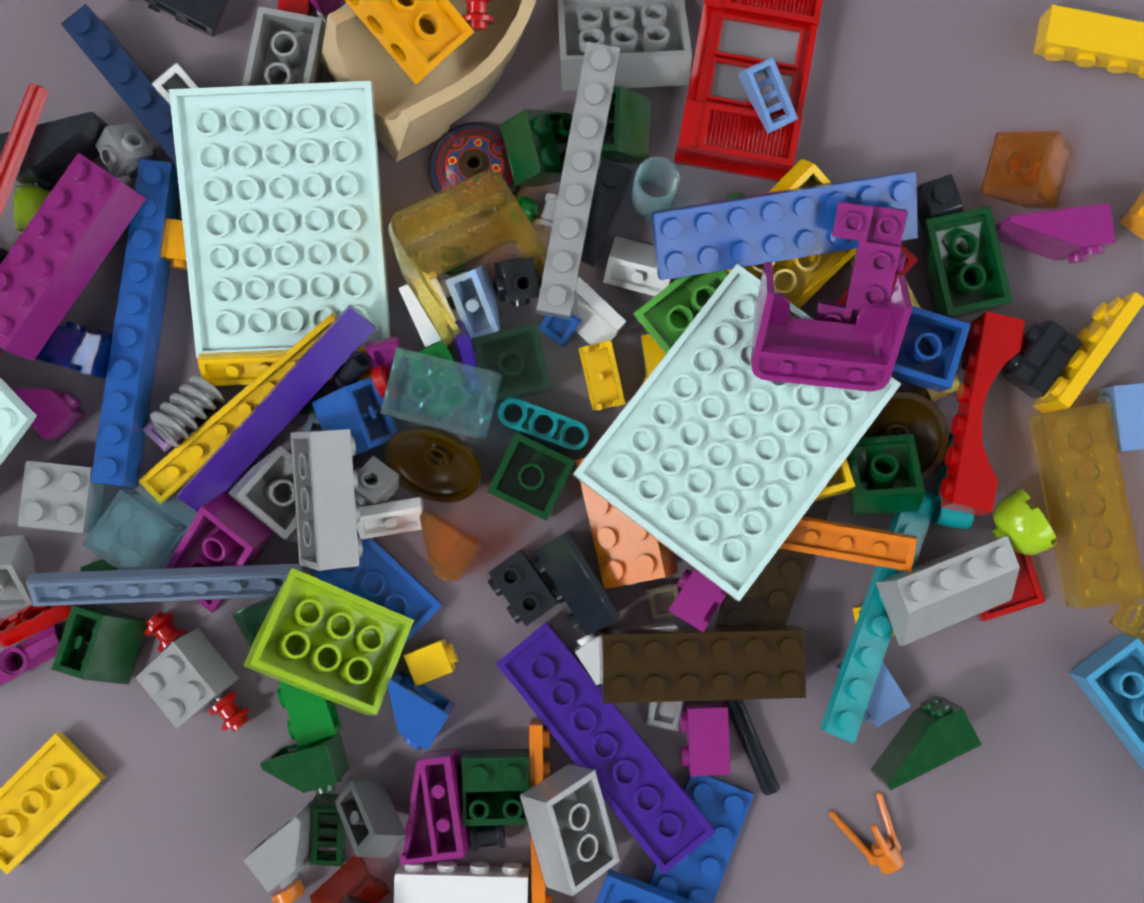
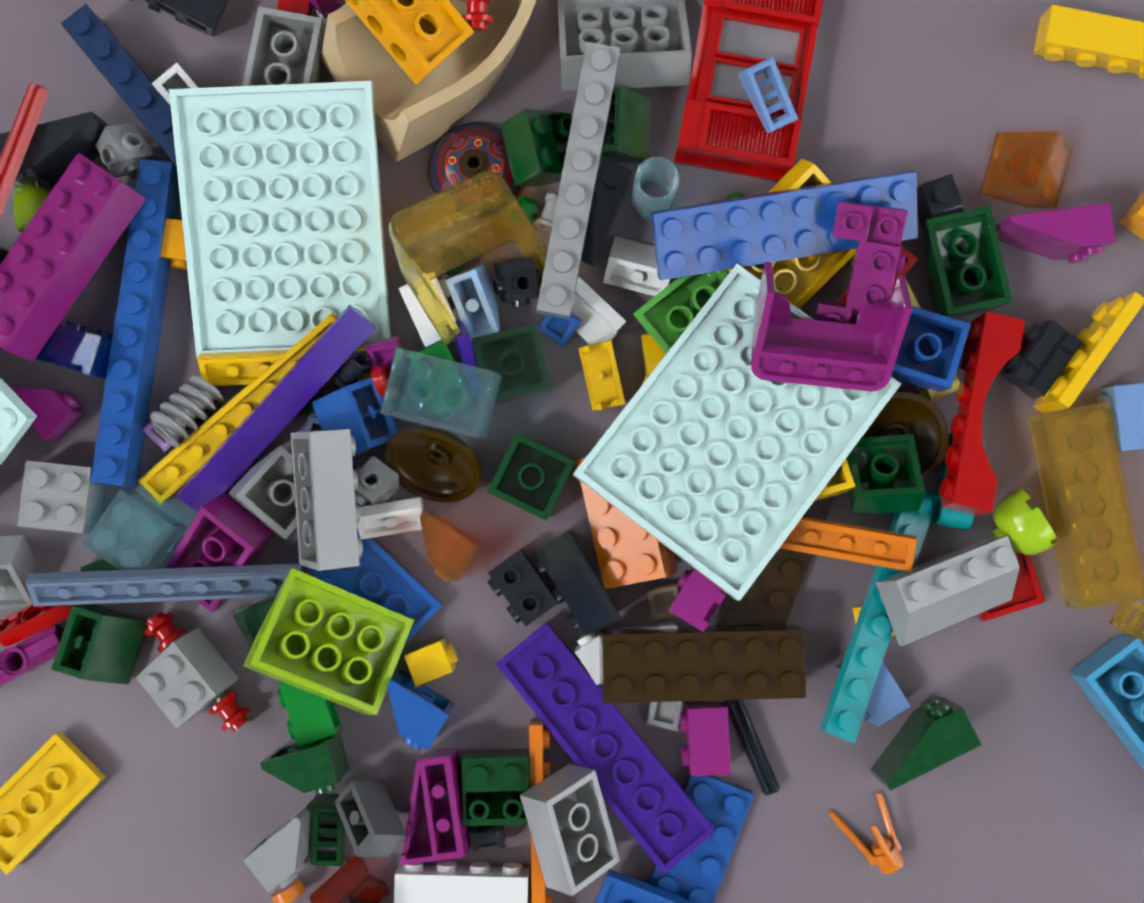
teal beam [498,398,589,452] -> none

